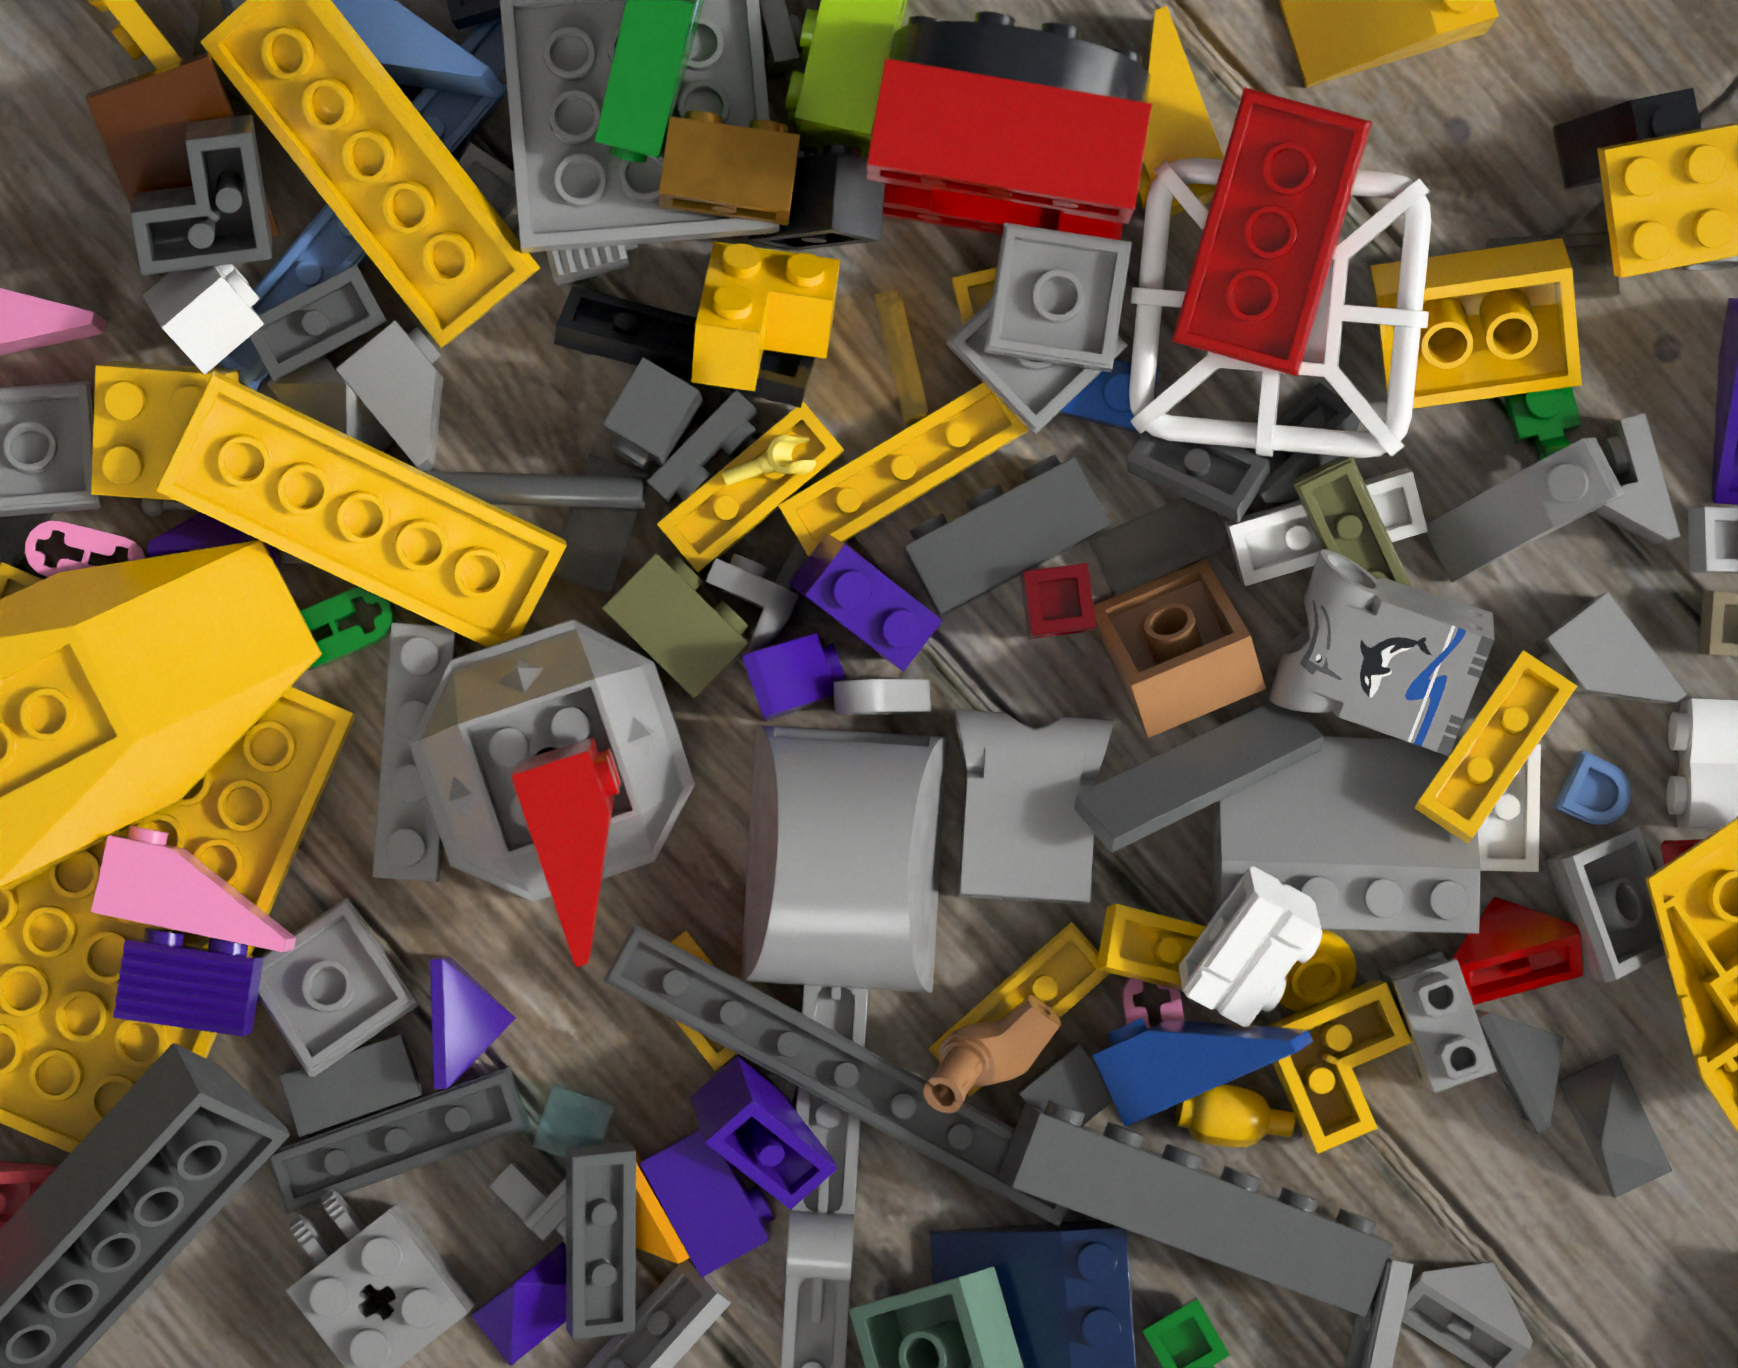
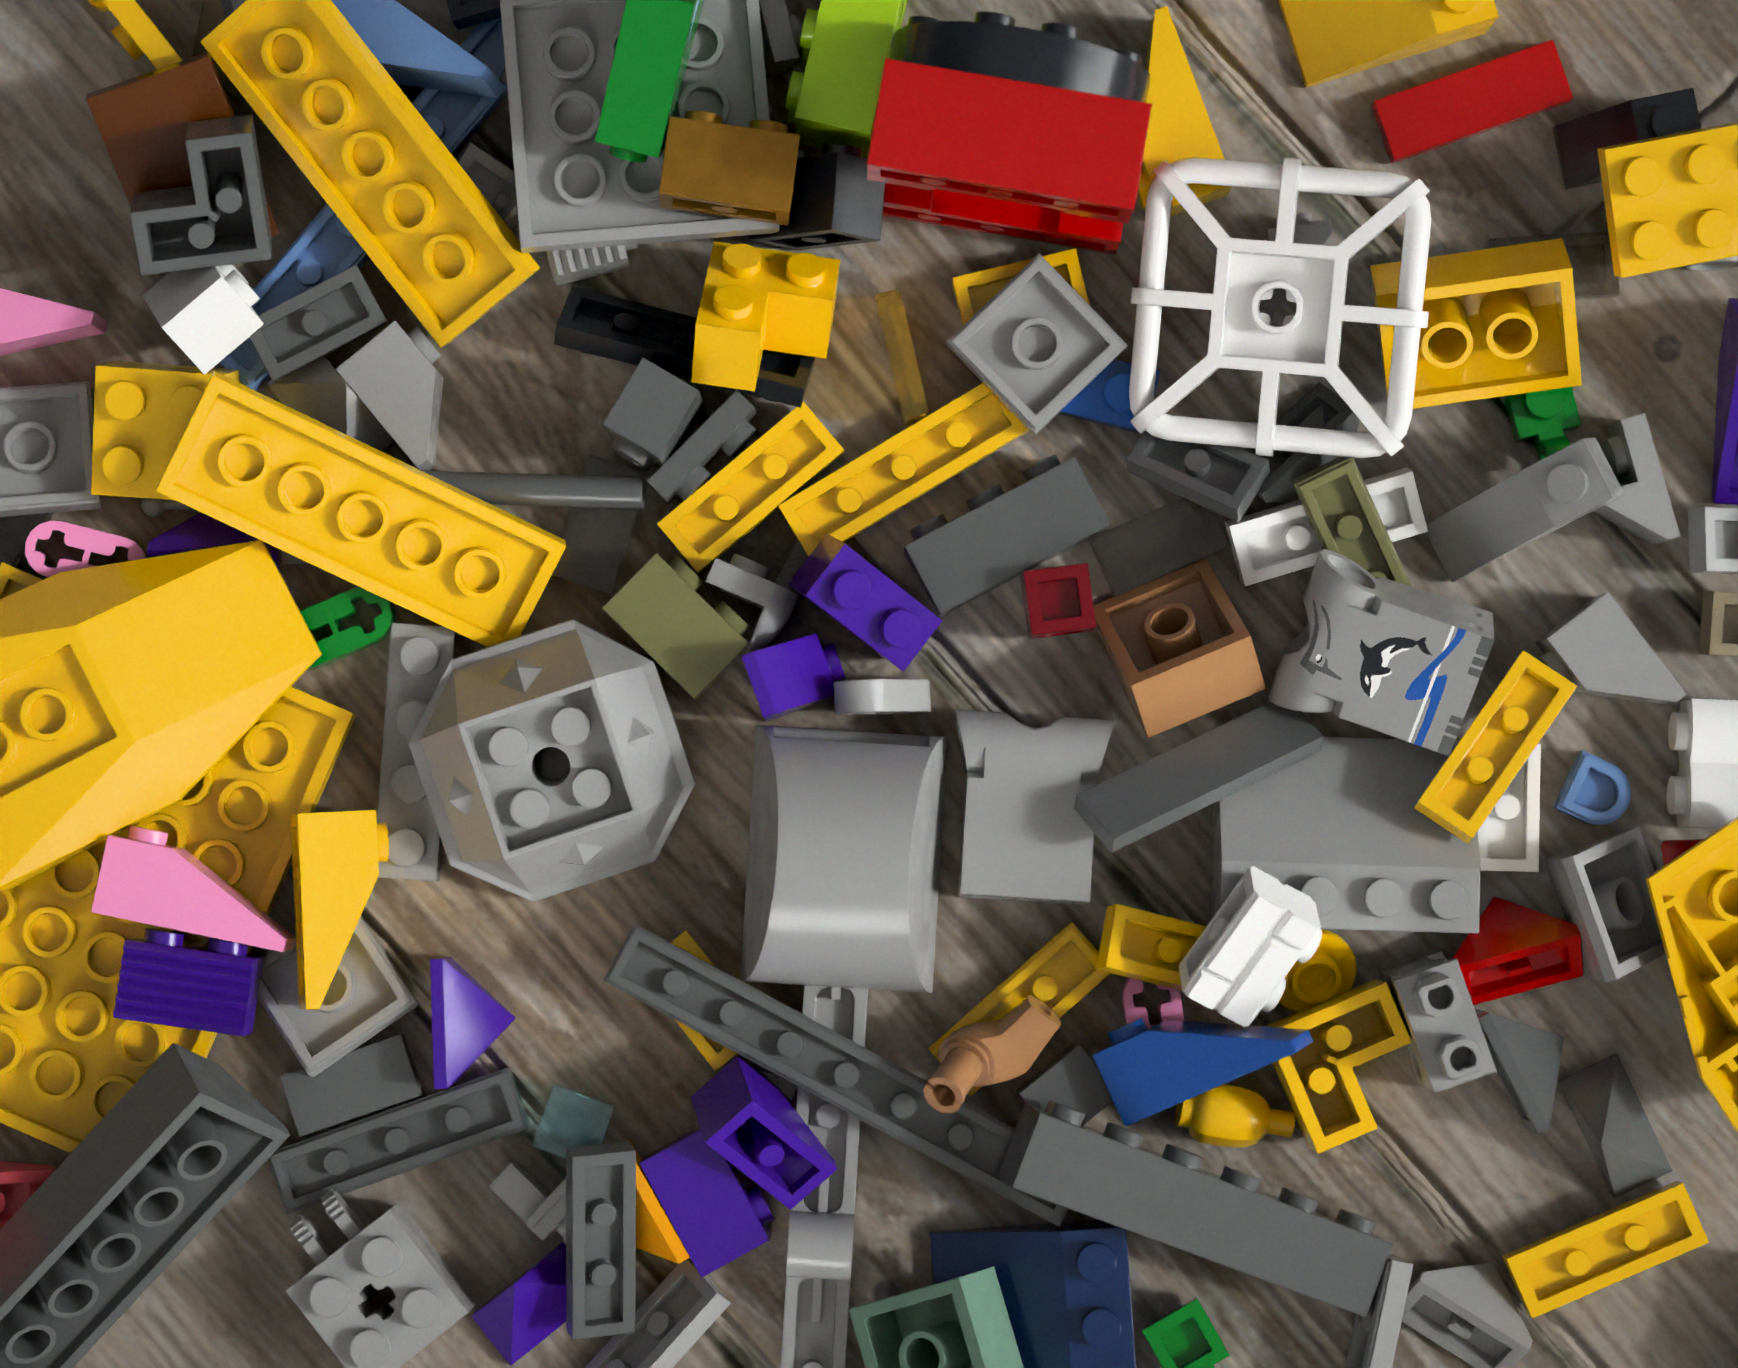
red slope [511,737,622,968] -> none
light yellow hand [722,435,816,486] -> none
light grey tile [984,223,1132,372] -> none
red tile [1172,87,1372,376] -> none
none -> yellow slope [290,810,389,1010]
none -> red tile [1371,39,1574,164]
none -> yellow plate [1502,1180,1709,1319]

